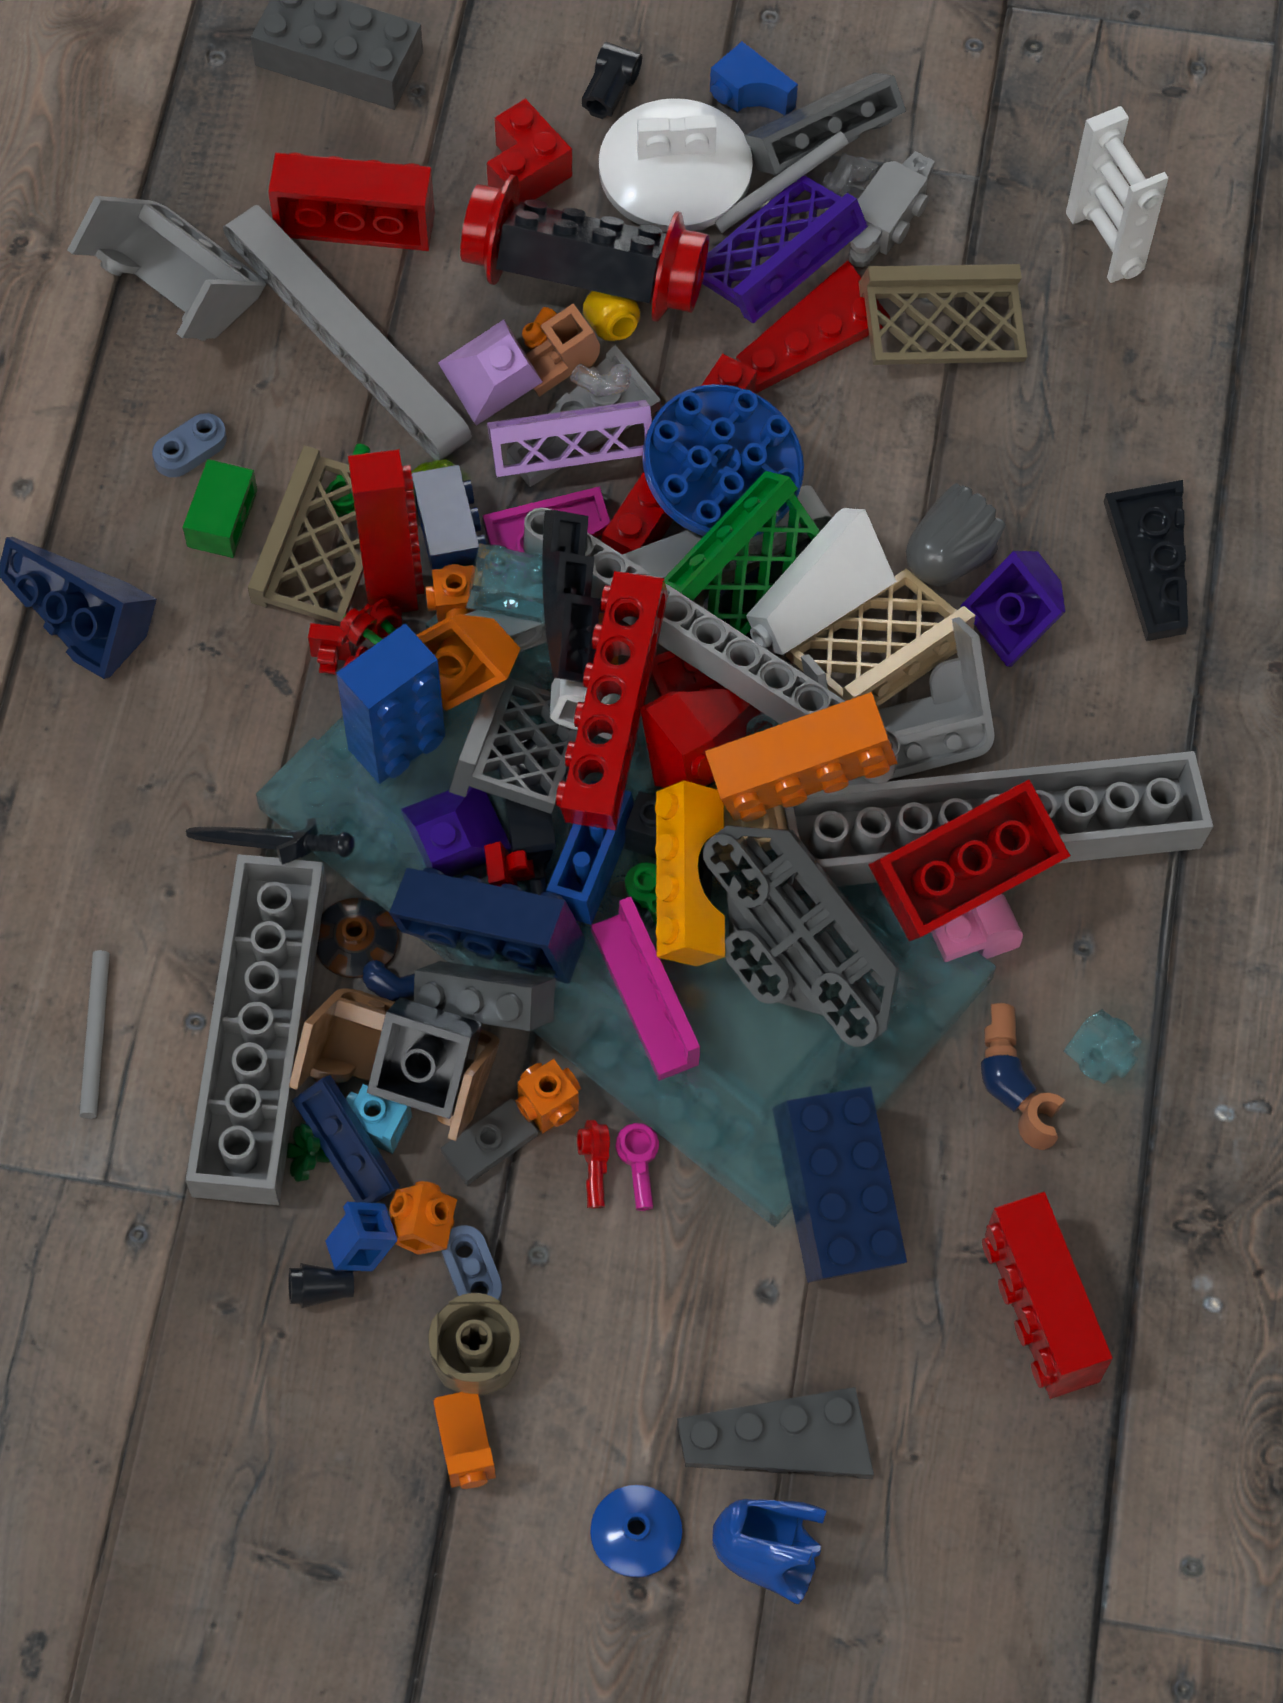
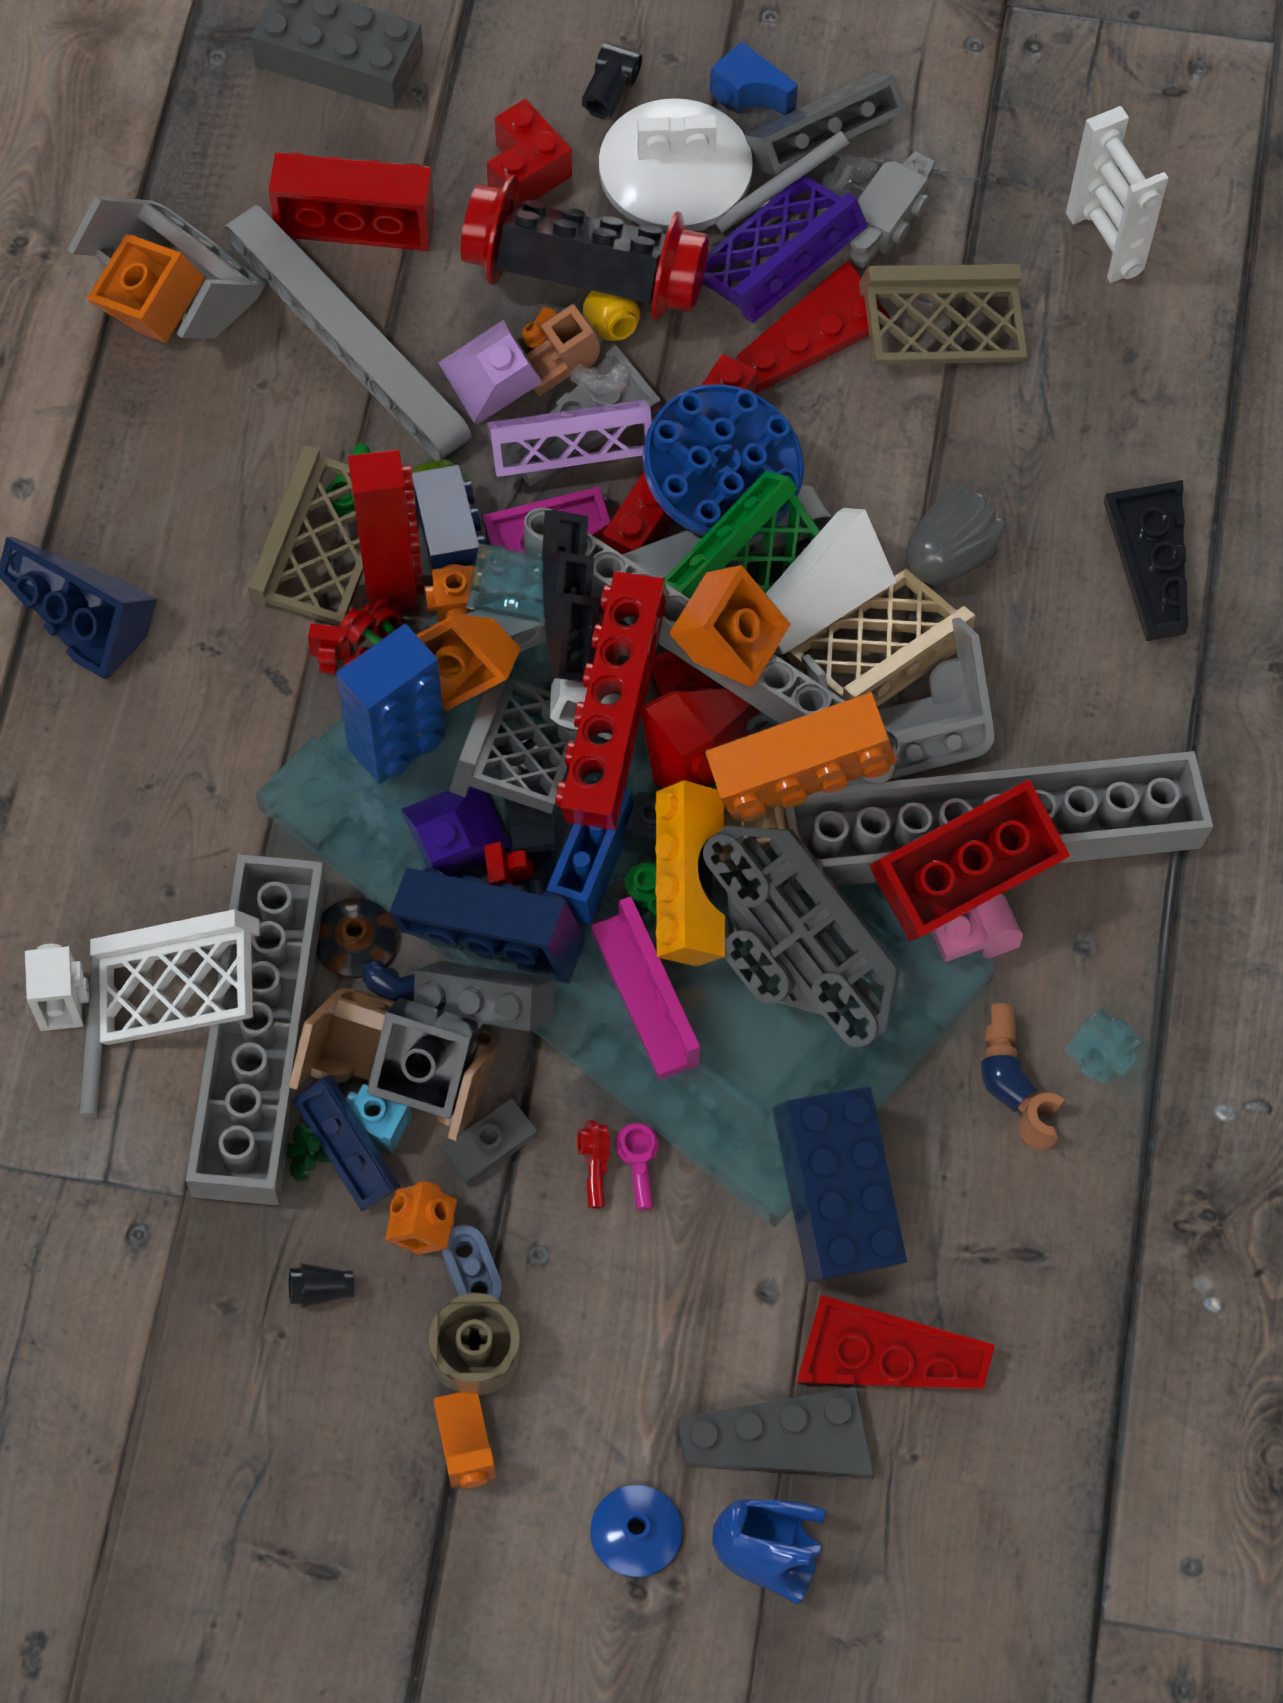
sand blue plate [152,413,227,477] -> none
green panel [182,459,258,558] -> none
black sword [186,818,355,865] -> none
blue brick [325,1202,398,1271] -> none
orange brick [515,1059,581,1134] -> none
dark purple slope [960,551,1065,667] -> none
red brick [982,1191,1113,1399] -> none
none -> white brick [25,944,90,1031]
none -> orange slope [87,233,206,343]
none -> white fence [90,909,260,1045]
none -> orange slope [669,565,791,686]
none -> red wing [796,1295,995,1390]

